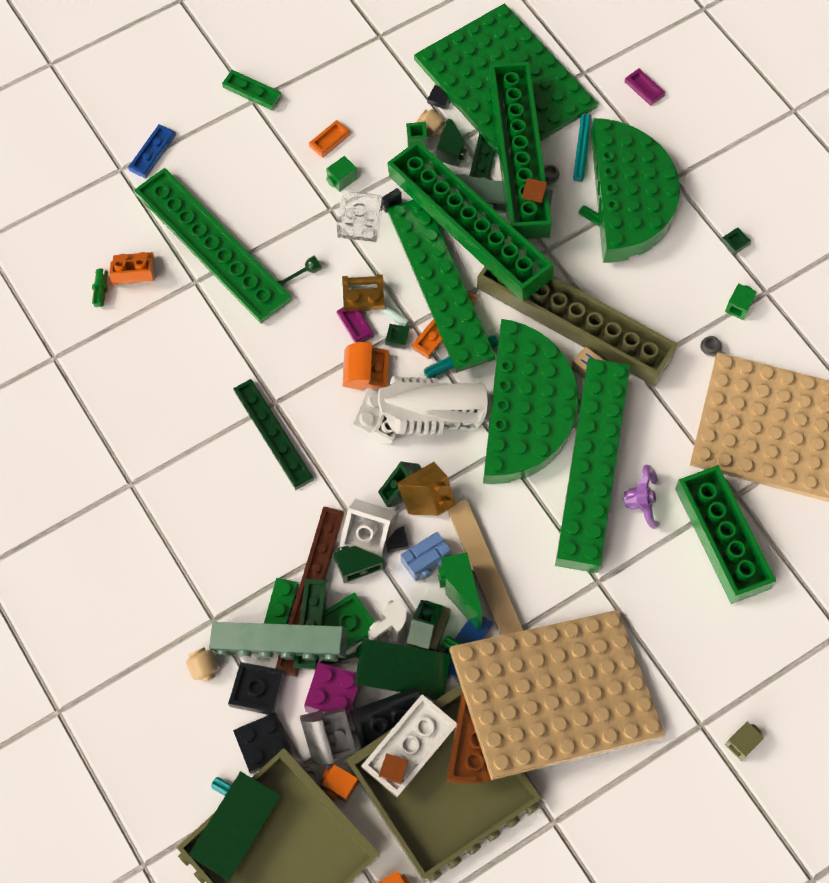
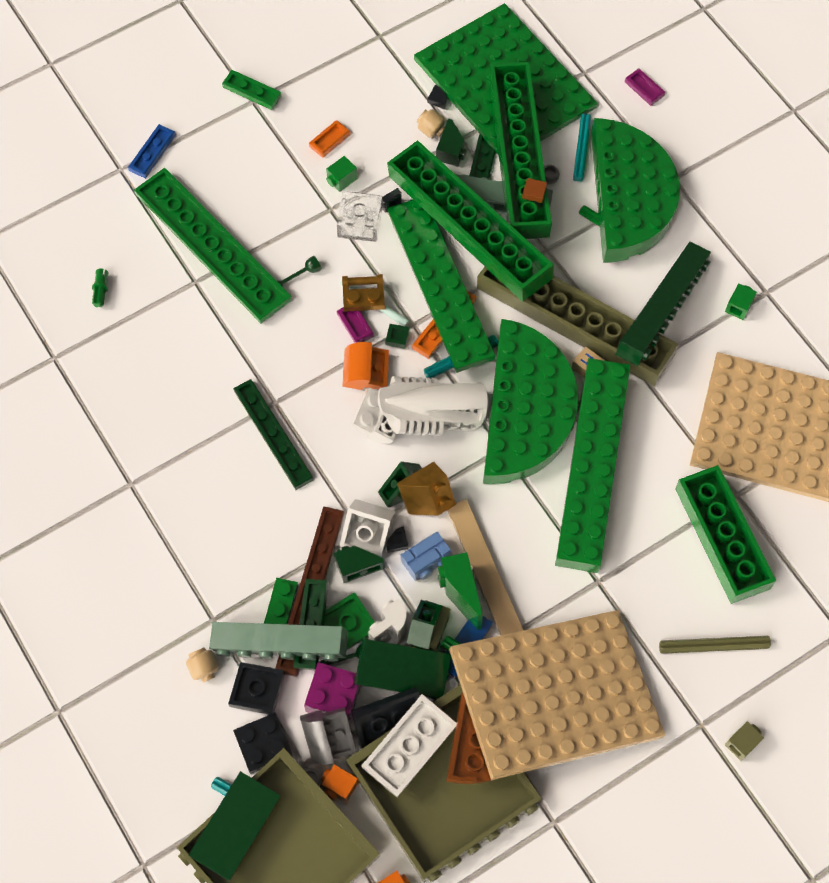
orange brick [110,252,155,285] -> none
dark orange tile [378,753,409,785] -> none
green brick [406,122,427,148] -> none
medium lavender piece [624,464,660,529] -> none
flat silver plate [700,336,721,356] -> none
dark green plate [721,227,751,255] -> none
none -> dark green brick [615,241,711,366]
none -> olive axle [659,635,771,654]

